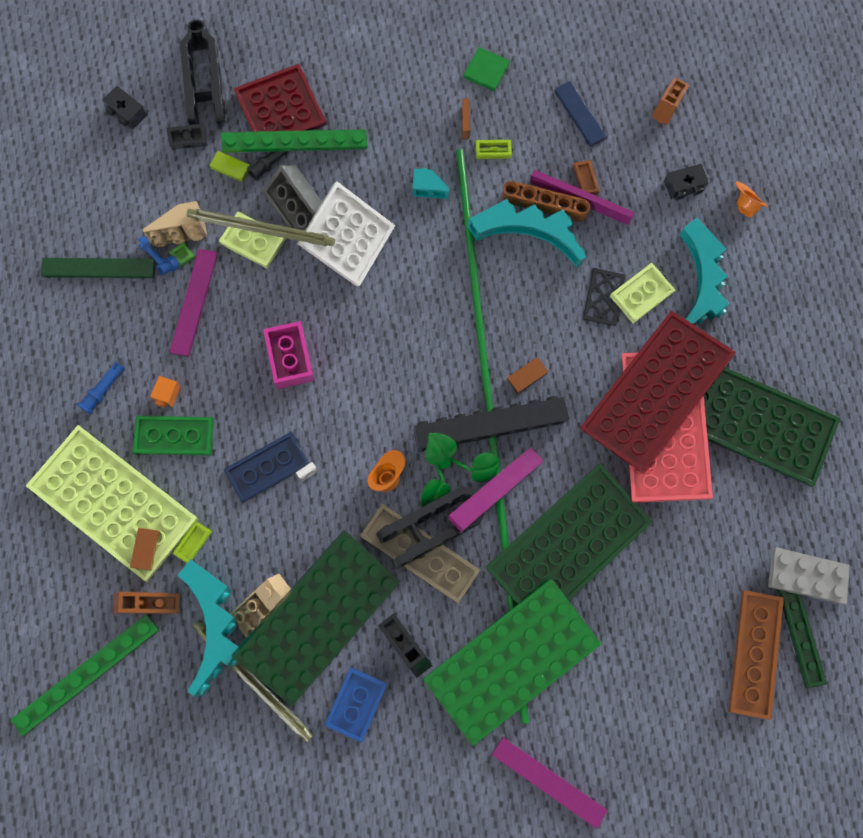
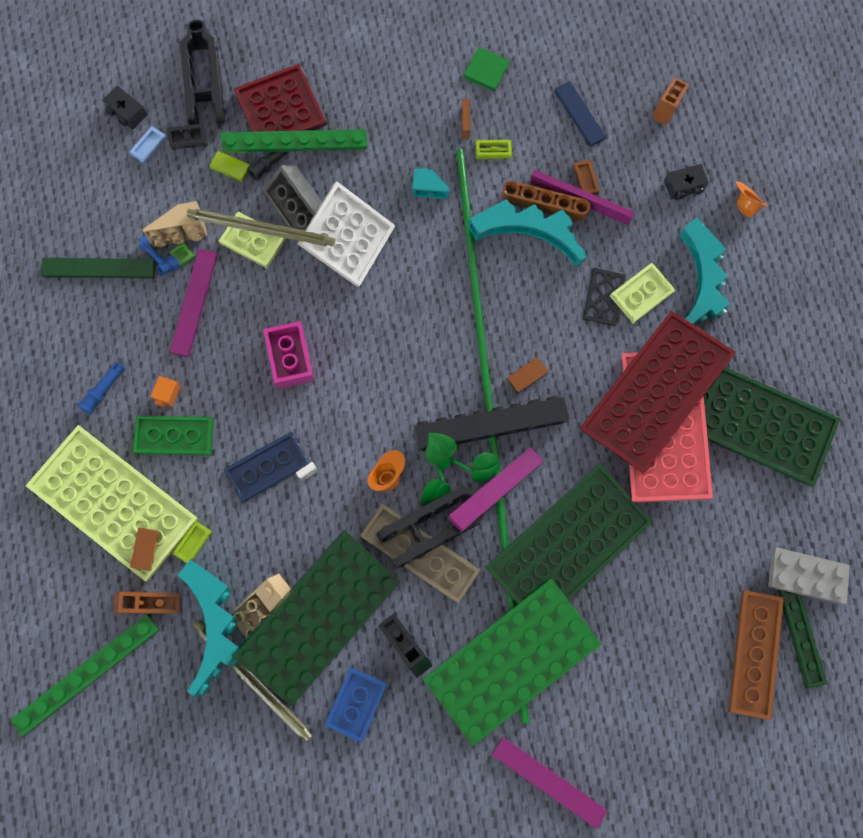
none -> light blue tile [129,126,167,164]

